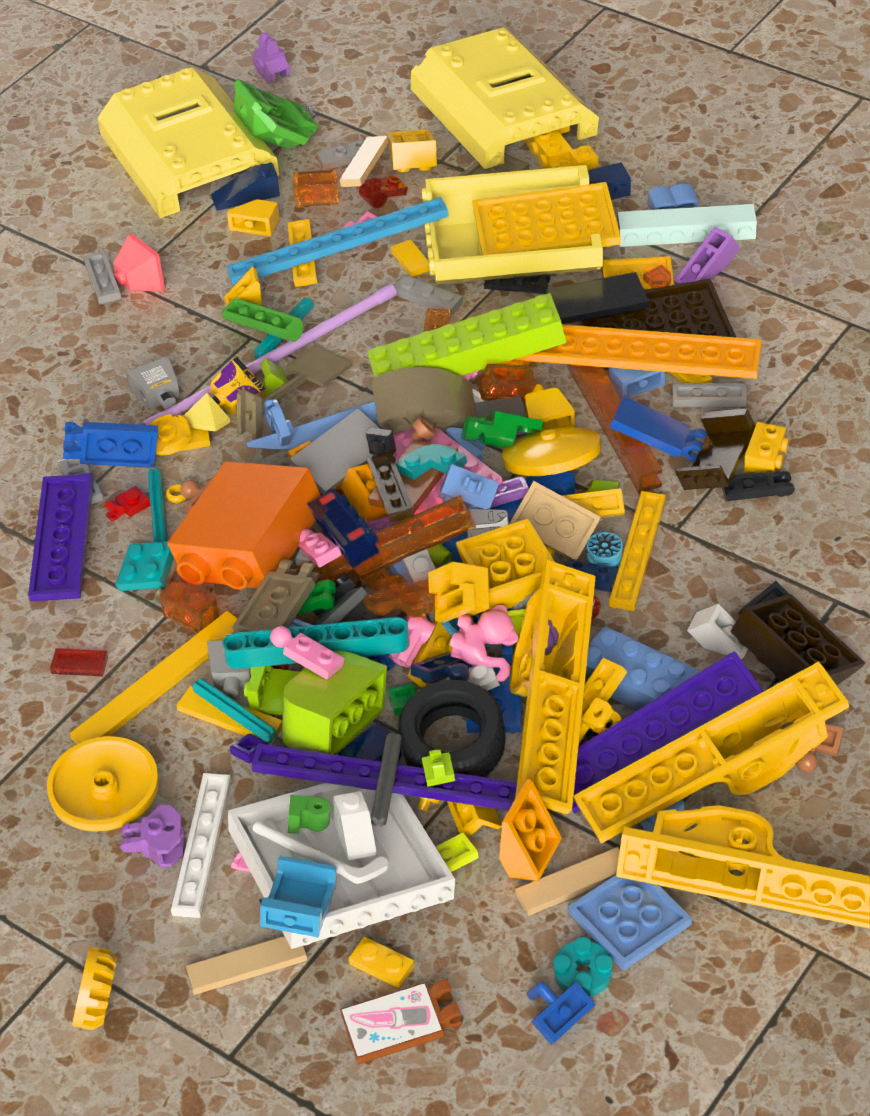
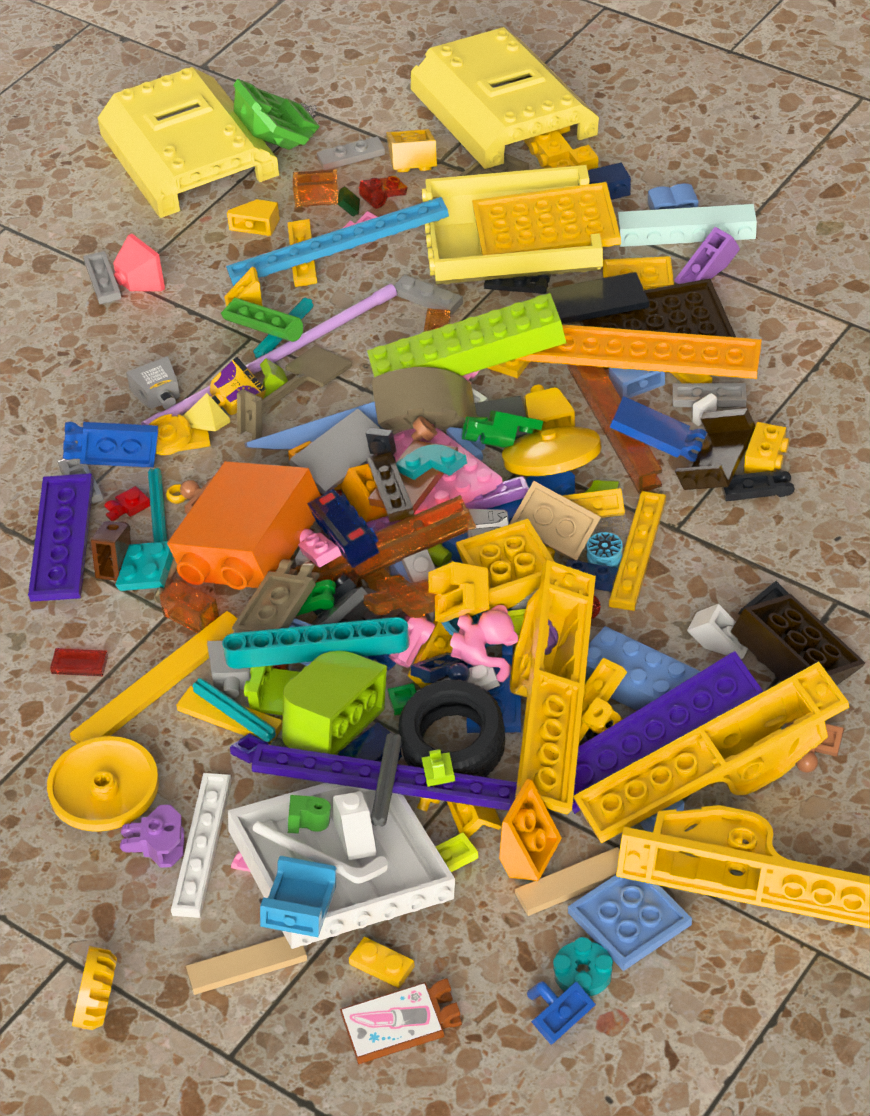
dark blue slope [211,163,280,211] -> none
medium lavender hinge [251,32,290,83] -> none
medium blue plate [264,398,294,447] -> none
bright pink plate [270,626,345,680] -> none
tile [340,136,389,187] -> none
yellow tile [391,239,430,277] -> none
medium blue brick [438,464,499,509] -> none
clear orange brick [477,364,536,402] -> none
clear orange tile [643,264,671,288] -> none
none -> reddish brown torso [91,521,131,581]
none -> dark green tile [338,186,360,217]
none -> white tile [692,393,717,426]

